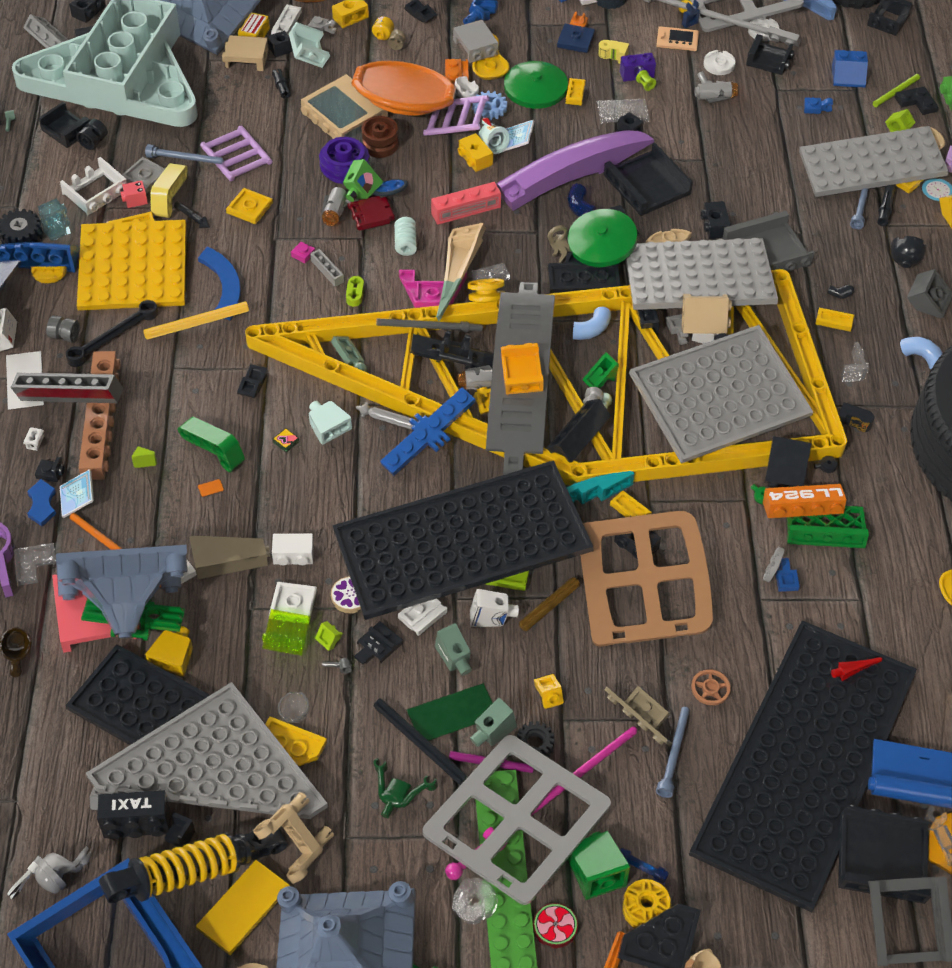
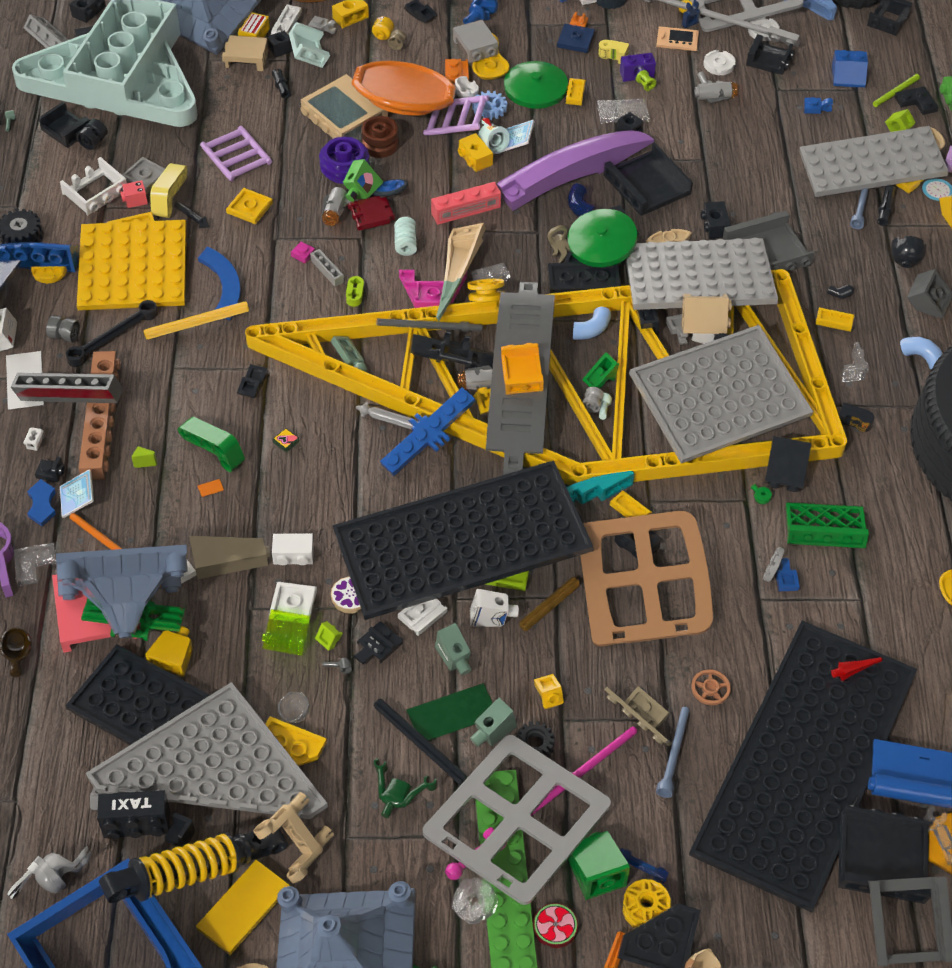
clear light blue brick [38,198,70,241] -> none
sand blue piece [145,144,224,164] -> none
light aqua torso [309,401,352,445] -> none
magenta bar [449,751,534,773] -> none
black panel [547,399,611,463] -> none
orange brick [763,484,847,518] -> none
black piece [814,456,838,473] -> none

